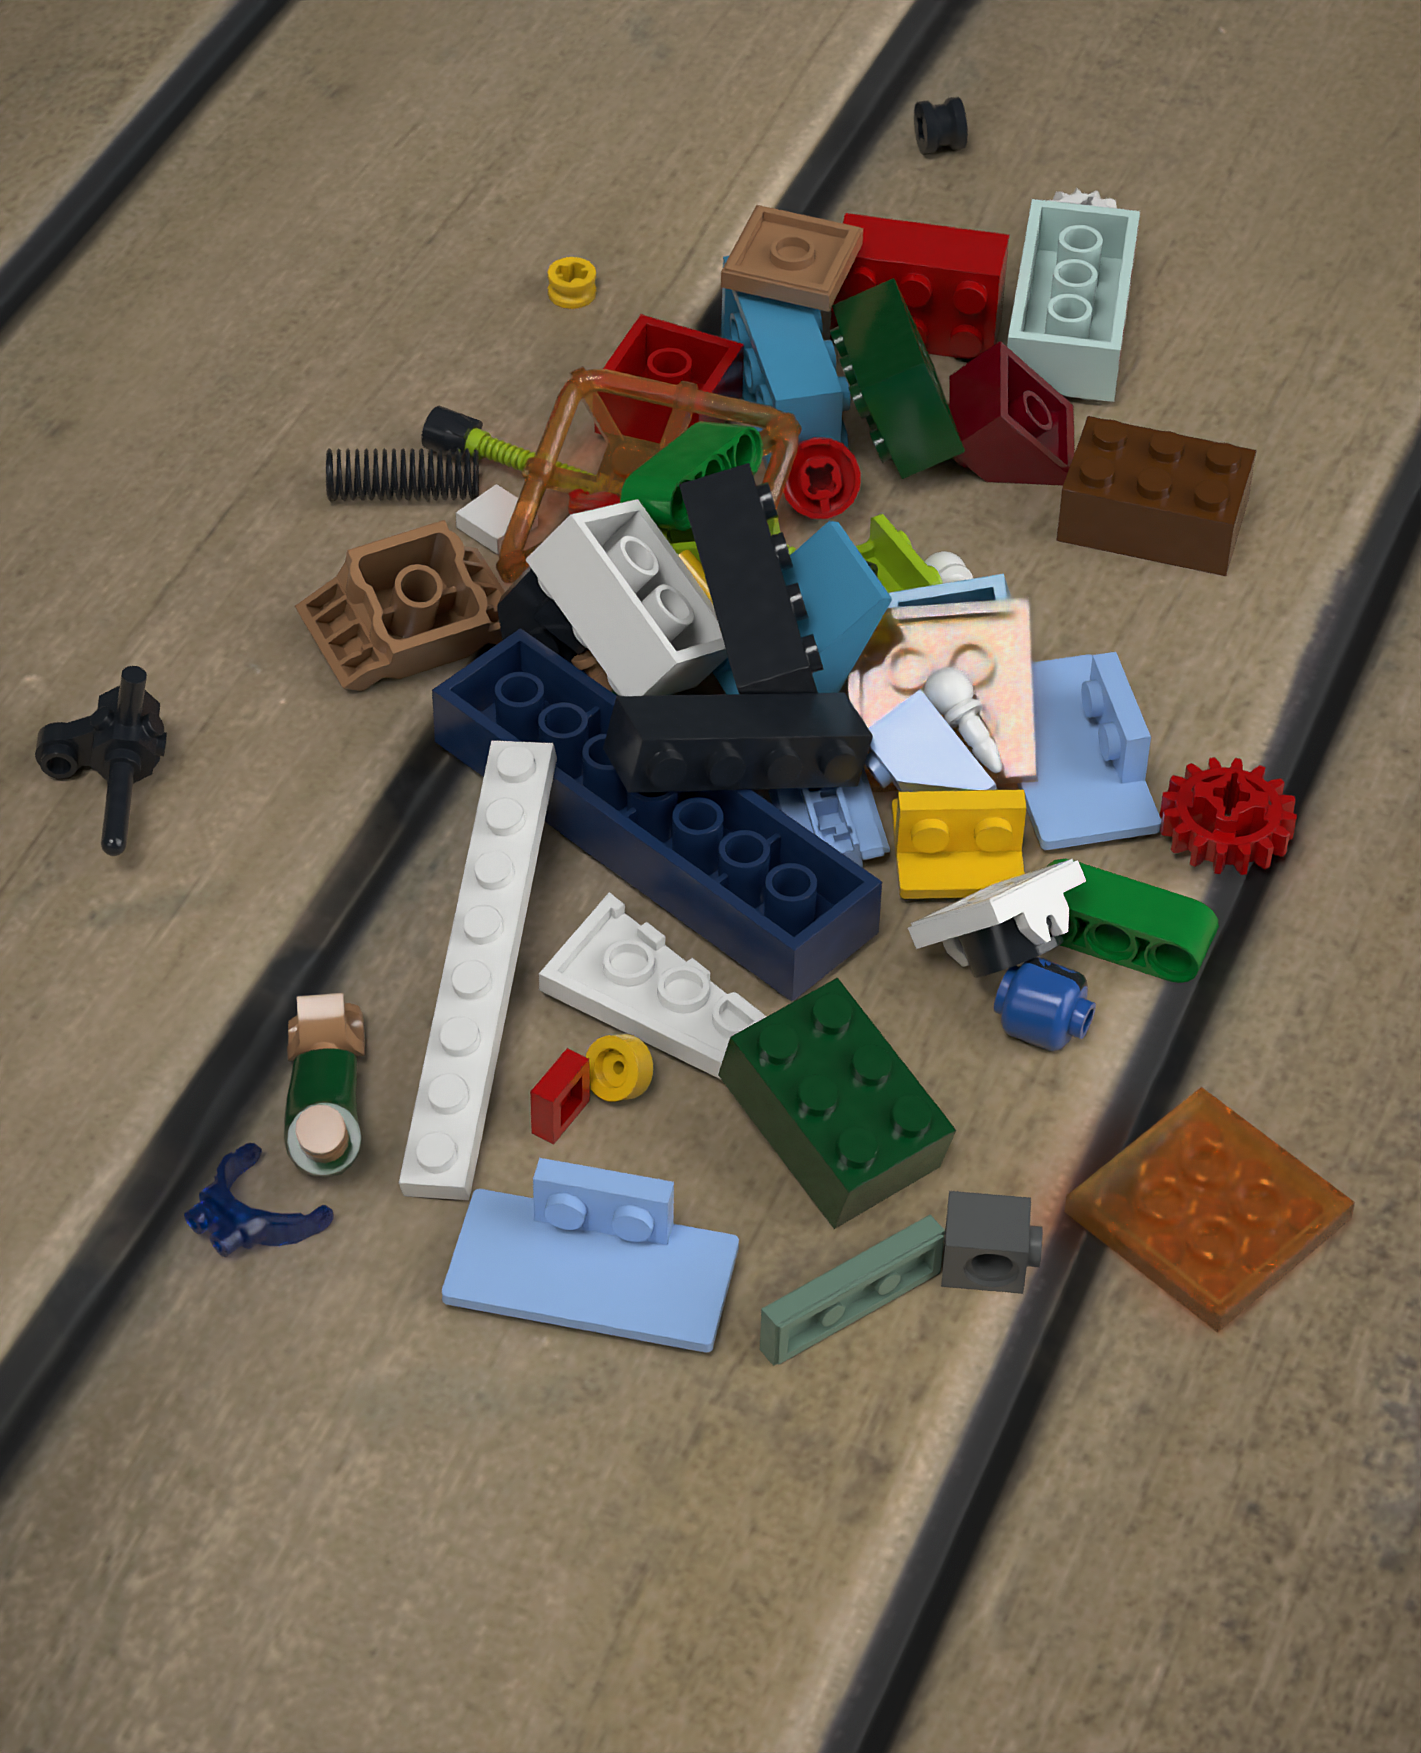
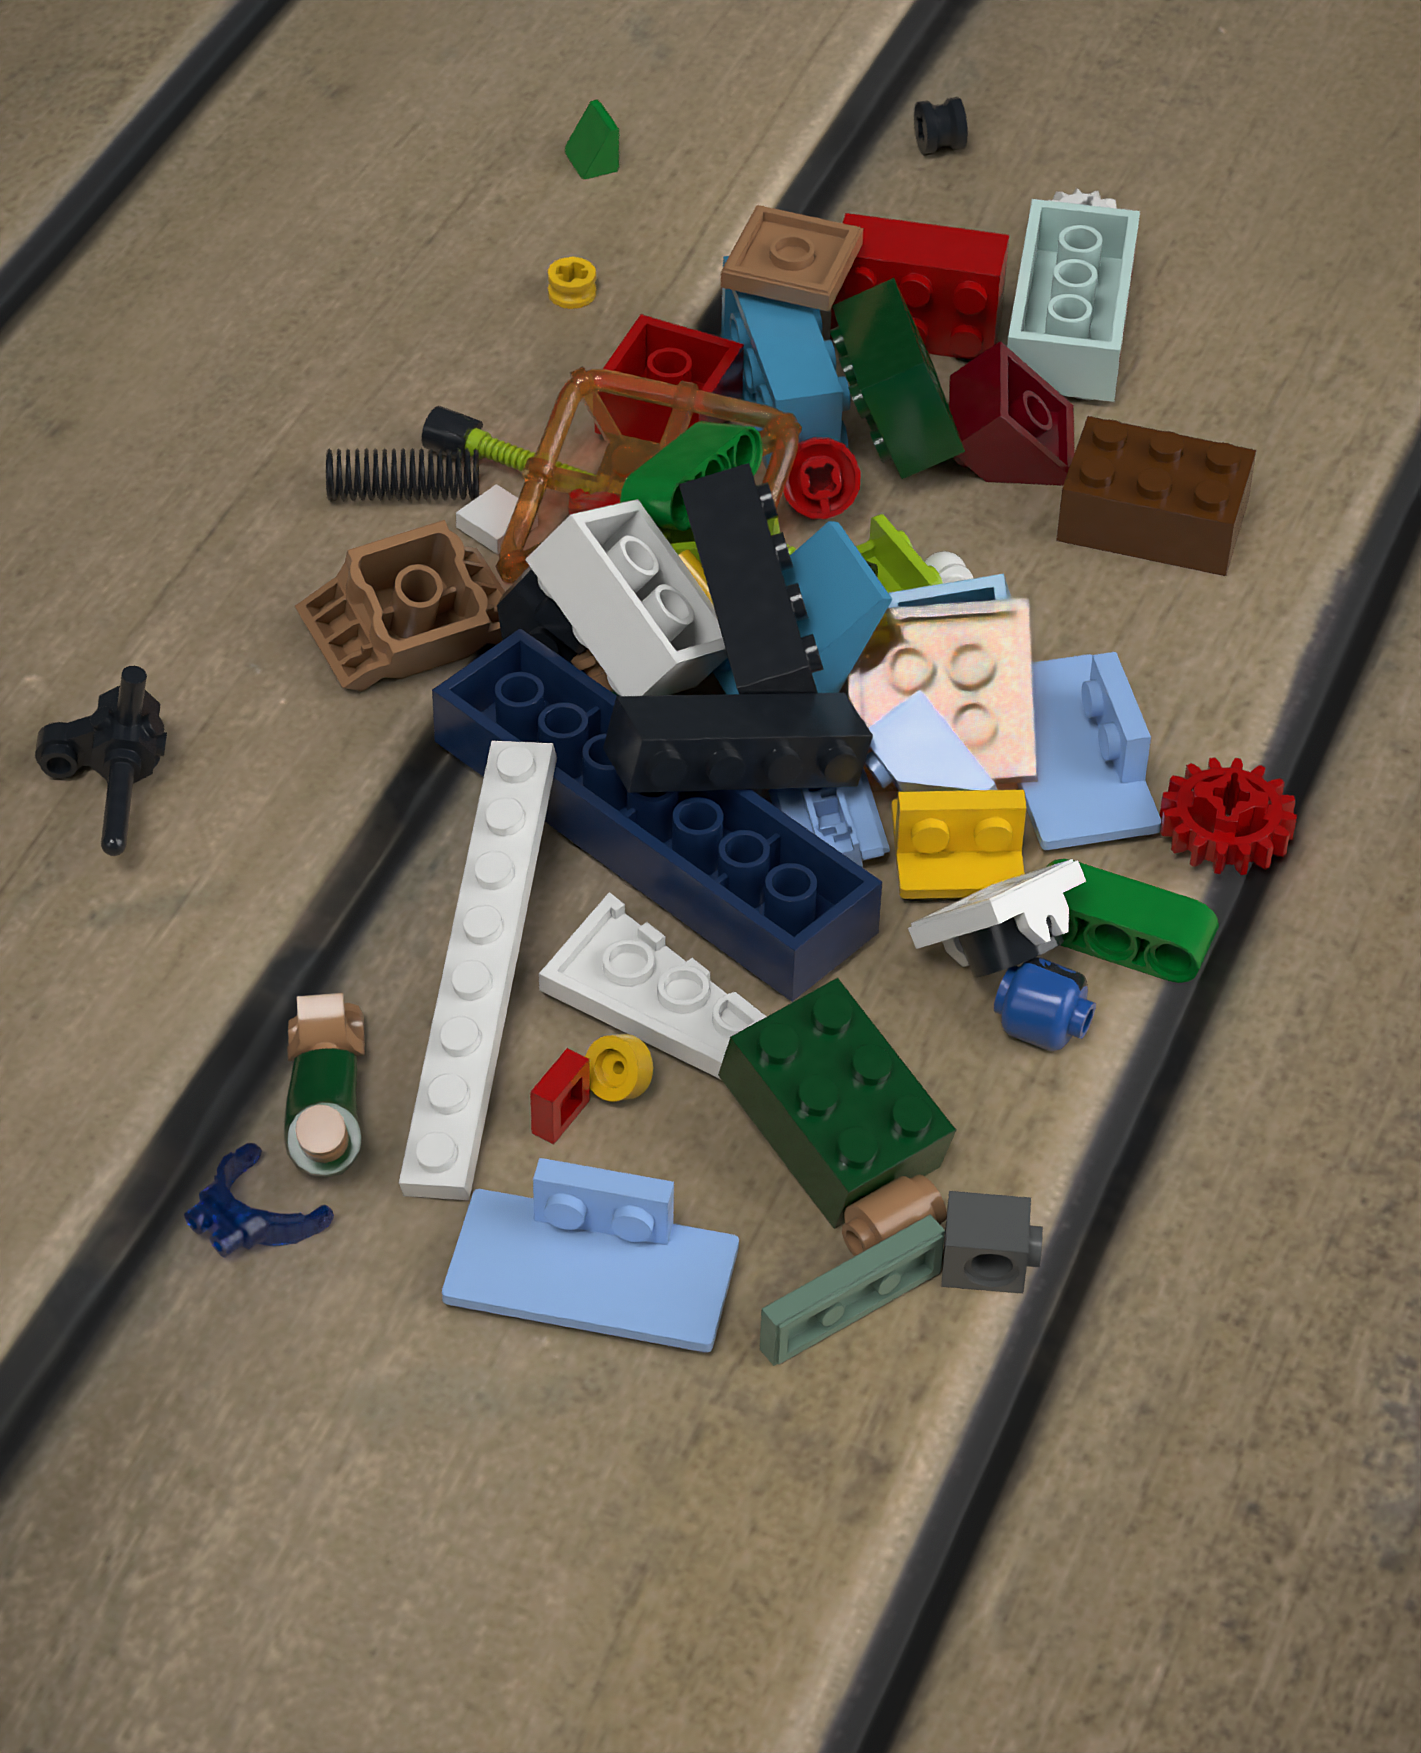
white bar [924,667,1002,773] -> none
clear orange plate [1064,1087,1355,1333] -> none
none -> green slope [565,99,619,179]
none -> medium nougat brick [842,1175,947,1256]

